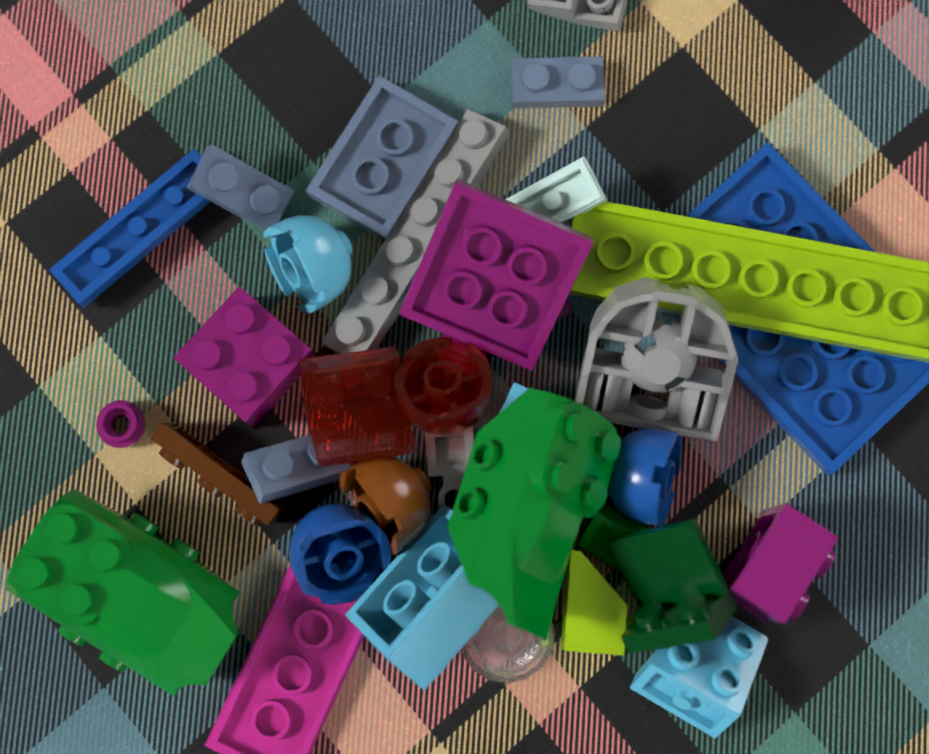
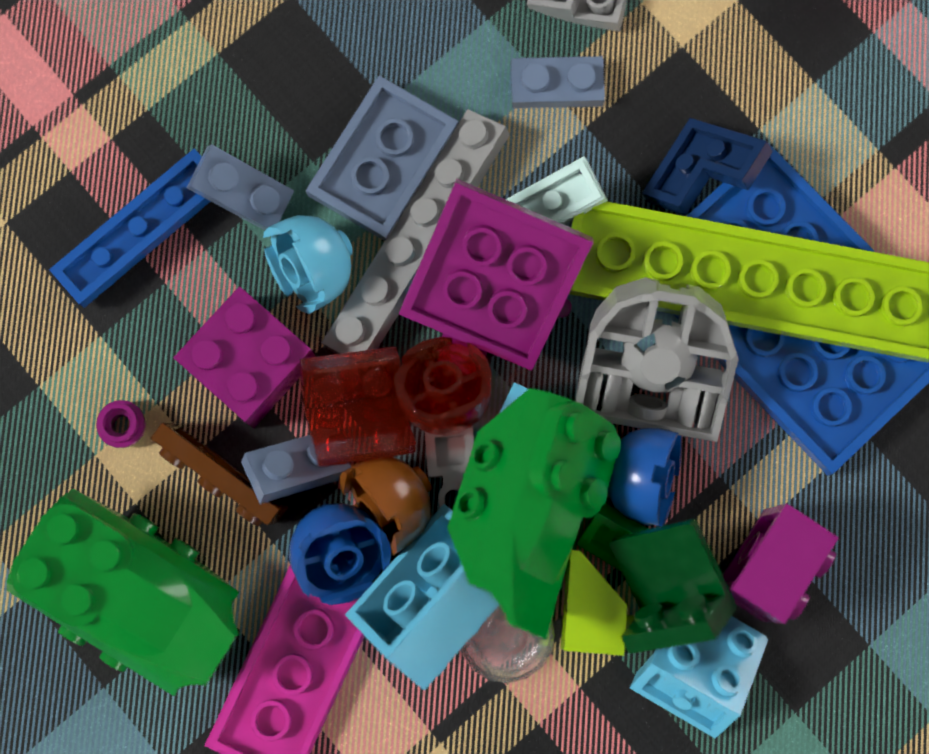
none -> dark blue plate [642,118,773,216]

